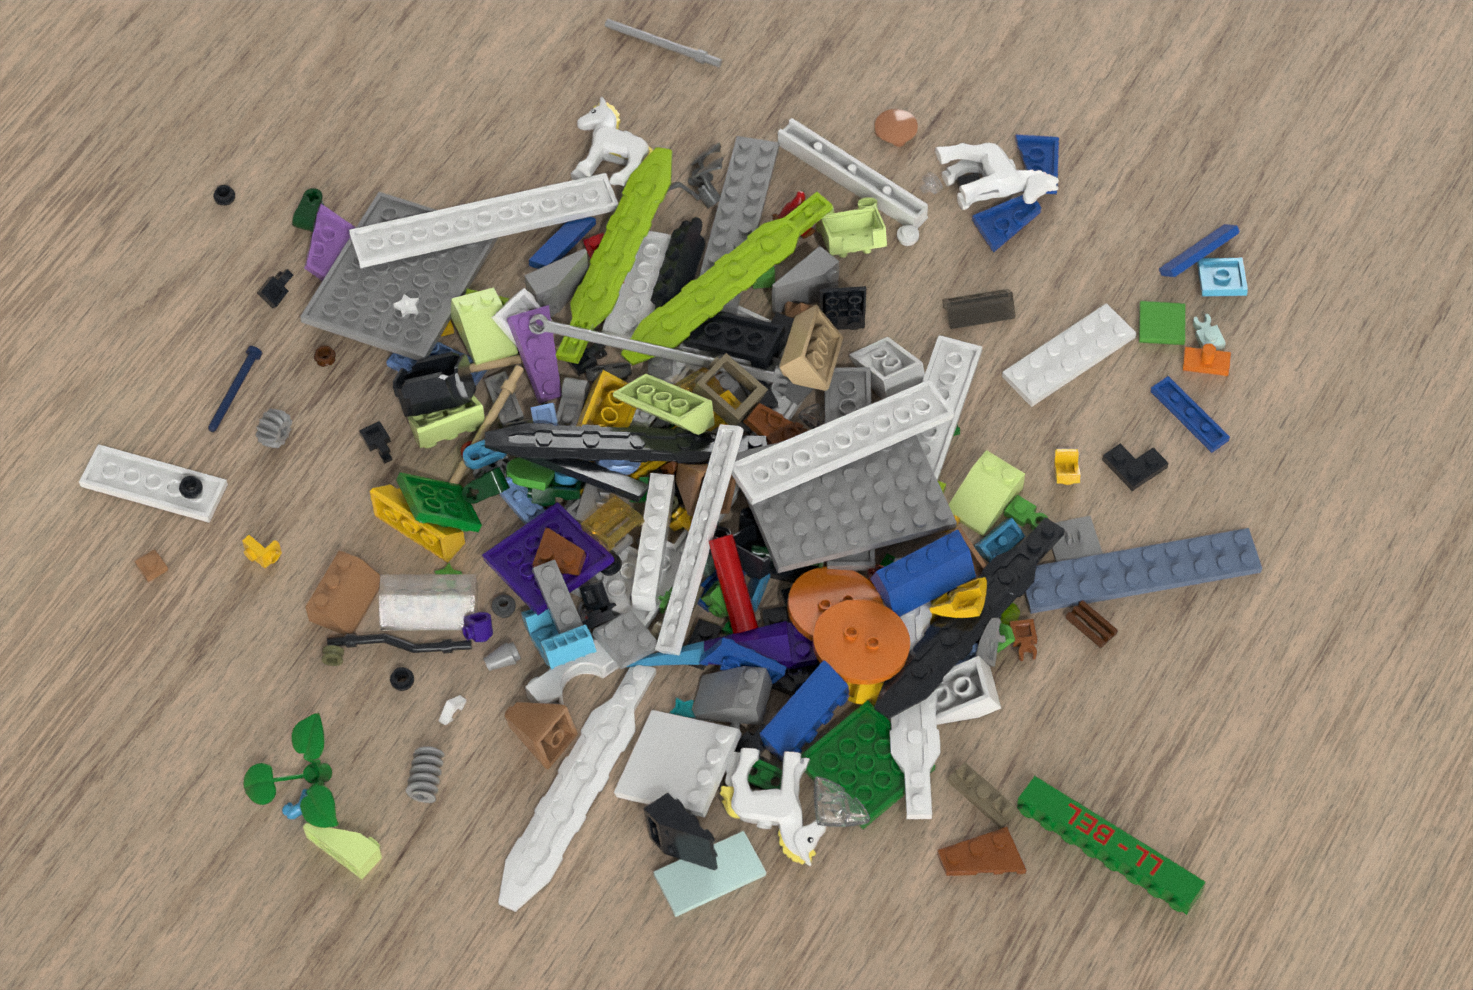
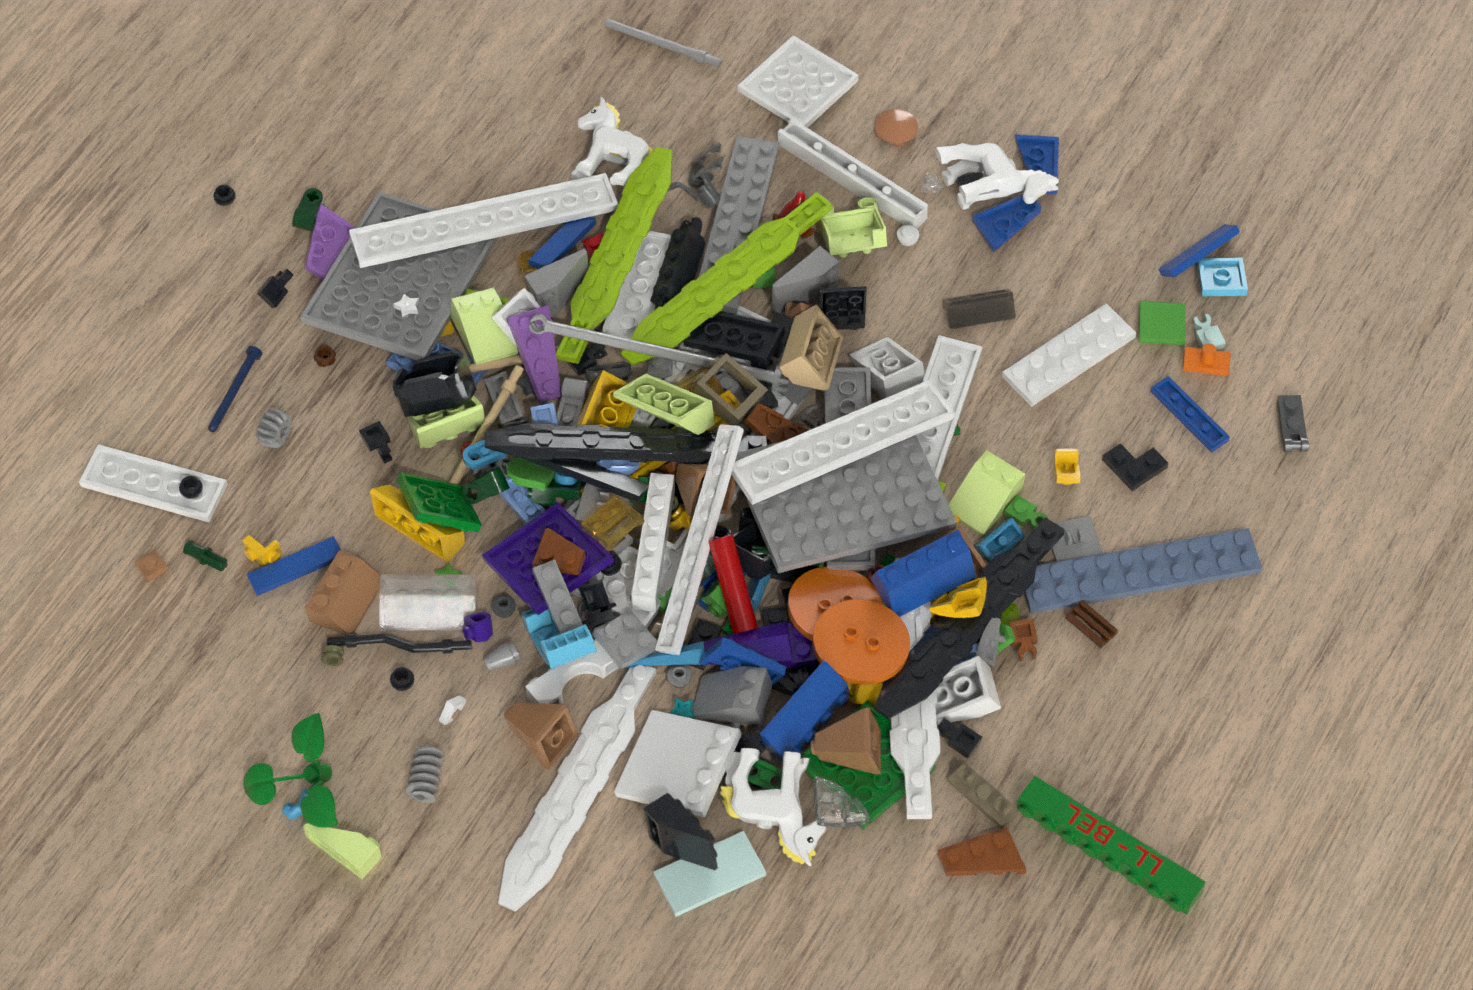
none -> dark green axle [183,540,228,571]
none -> blue tile [247,536,341,596]
none -> clear yellow plate [517,251,536,272]
none -> dark grey piece [517,372,535,396]
none -> light grey plate [667,665,692,688]
none -> white plate [738,35,859,128]
none -> medium nougat slope [811,708,881,774]
none -> black plate [938,718,982,759]
none -> dark grey plate [1277,395,1309,452]

